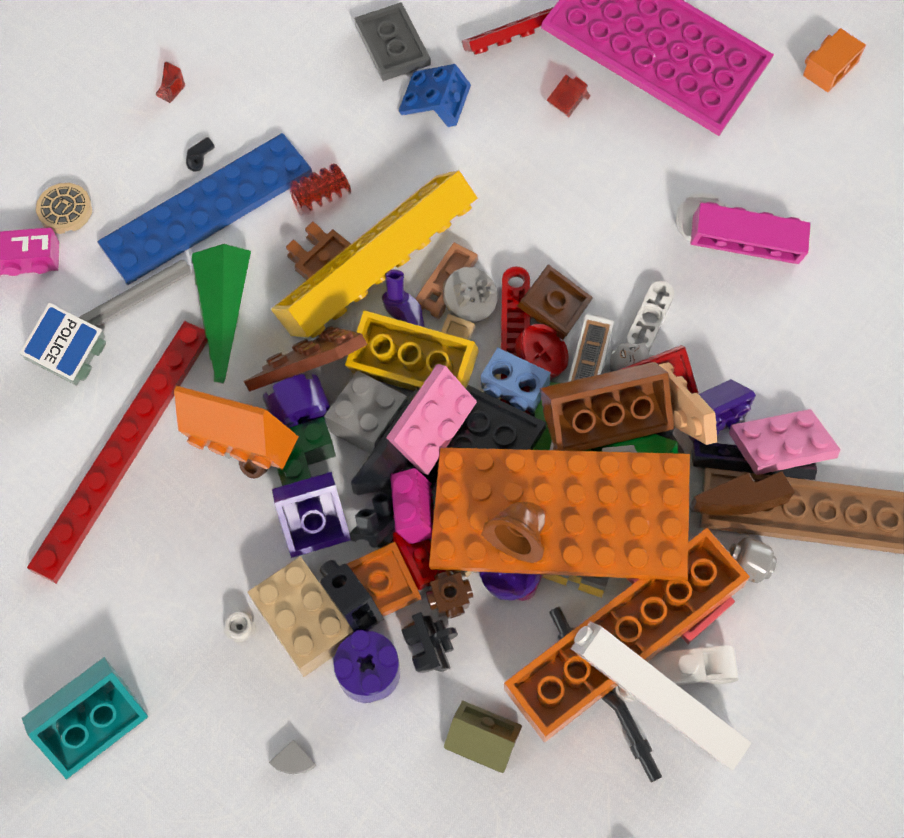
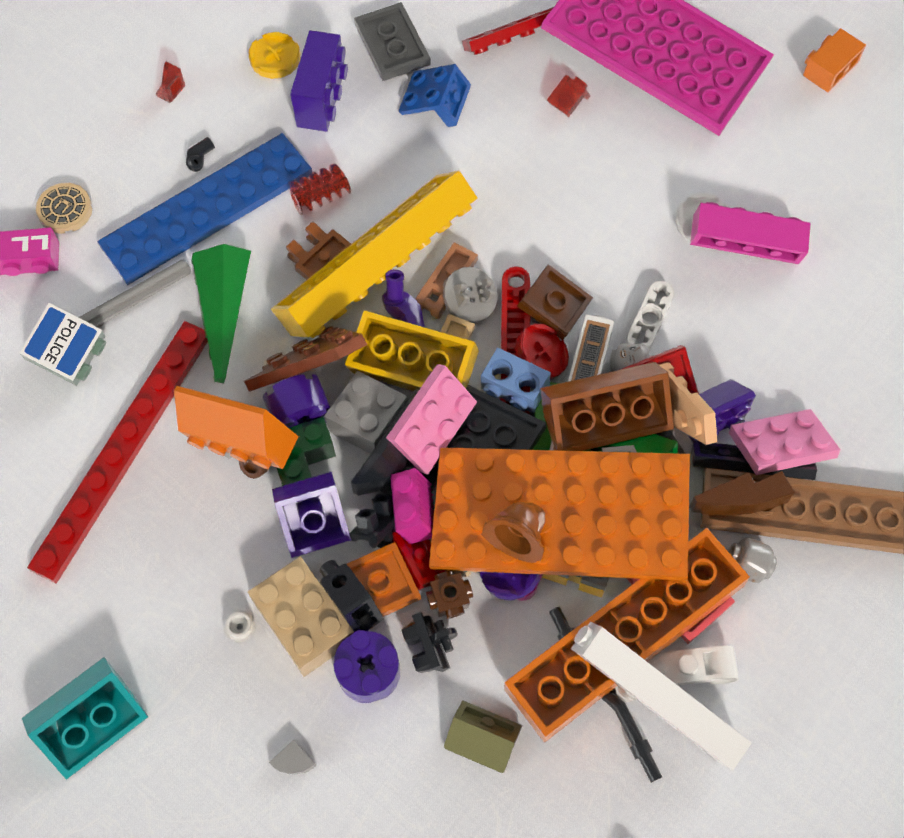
none -> yellow tile [249,32,300,79]
none -> dark purple brick [290,30,348,132]

